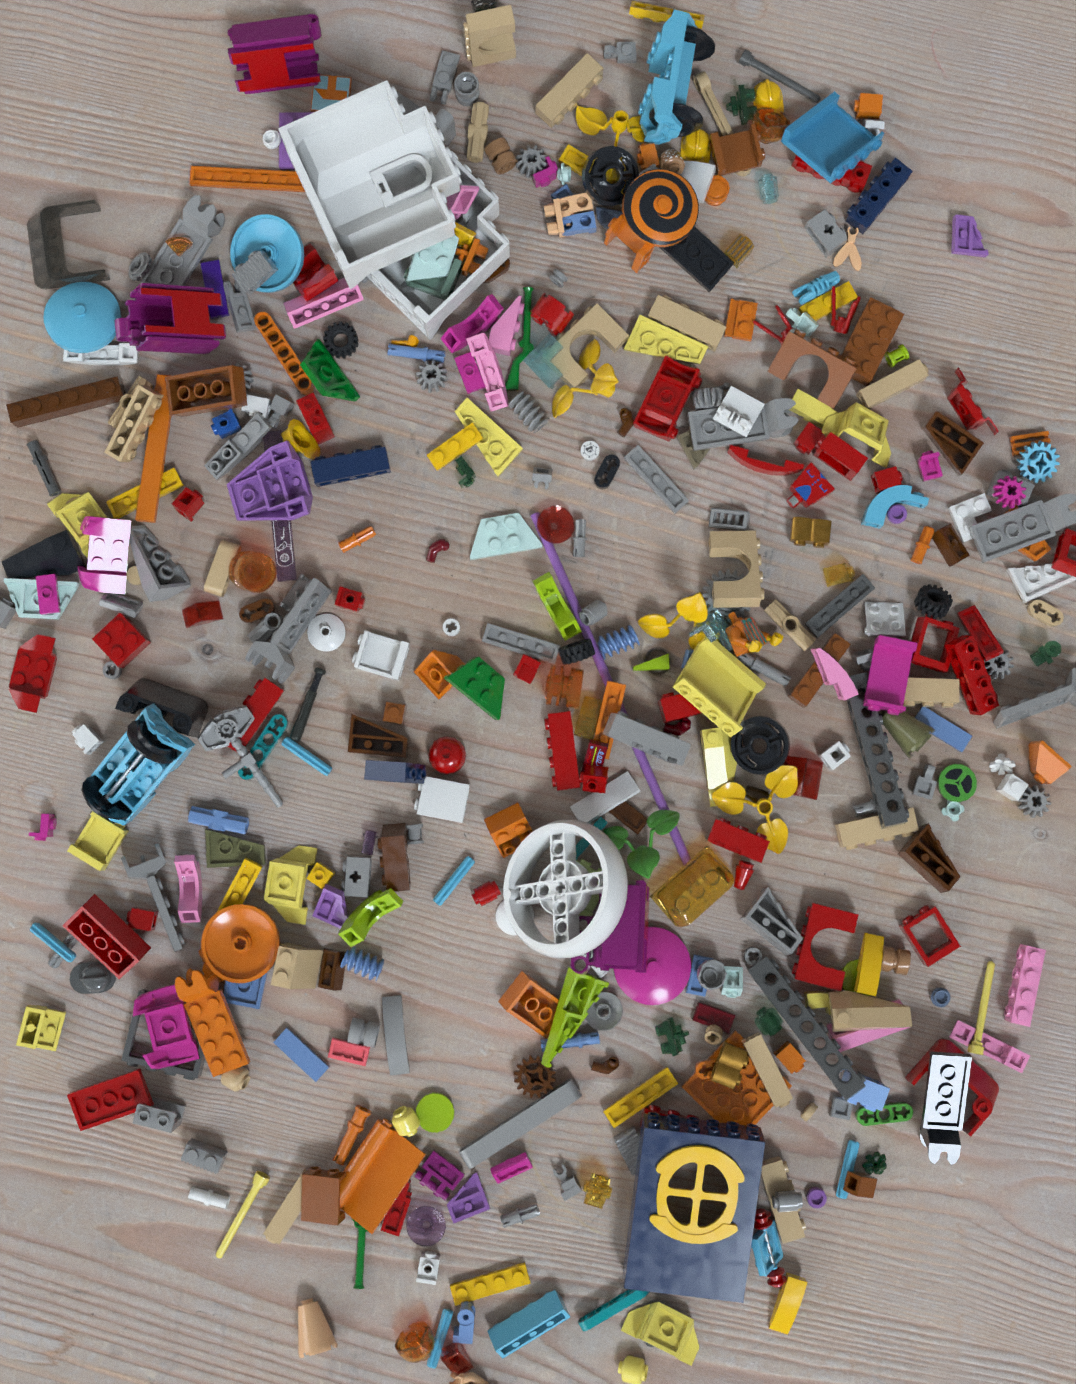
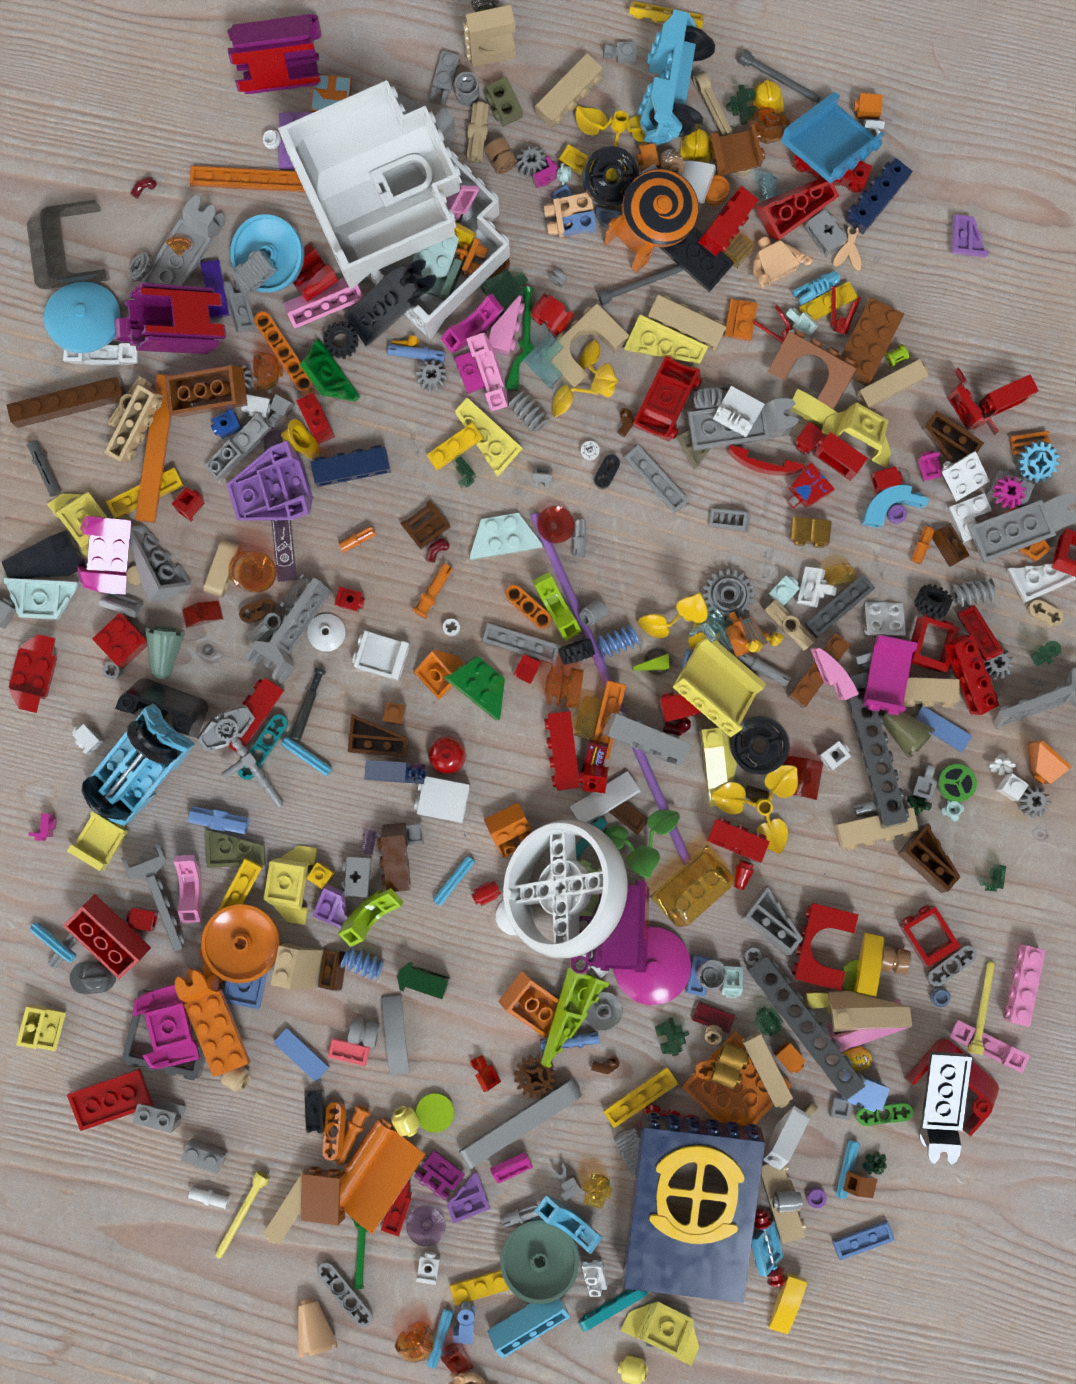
dark pink plate [36,574,61,615] -> none
tan arch [708,531,764,608] -> none
none -> dark red arm [130,176,157,199]
none -> sand green cone [145,626,185,679]
none -> clear orange cylinder [253,351,283,390]
none -> black hinge [305,1090,325,1133]
none -> light grey beam [317,1260,373,1327]
none -> orange beam [322,1102,346,1161]
none -> black hinge [344,259,436,346]
none -> dark green piece [396,962,450,999]
none -> reddish brown plate [400,500,451,550]
none -> orange pin [412,563,454,619]
none -> red plate [470,1055,501,1092]
none -> clear green torso [481,270,528,316]
none -> olive brick [485,77,523,127]
none -> sand green dish [500,1220,579,1304]
none -> orange beam [506,585,551,630]
none -> medium azure arch [534,1195,603,1253]
none -> white hips [582,1260,608,1297]
none -> dark grey piece [597,265,683,306]
none -> red wedge [698,185,759,256]
none -> light nougat torso [753,236,813,288]
none -> red wedge [754,178,839,240]
none -> white slope [763,1106,811,1170]
none -> light aqua bracket [768,576,800,606]
none -> white hinge [797,566,837,607]
none -> medium blue tile [832,1220,895,1261]
none -> yellow head [843,1045,872,1072]
none -> dark green plant [907,796,932,816]
none -> light grey beam [926,945,977,986]
none -> white hinge [942,451,989,502]
none -> light grey piece [952,578,995,607]
none -> red window [979,374,1039,418]
none -> clear green bracket [980,864,1006,892]

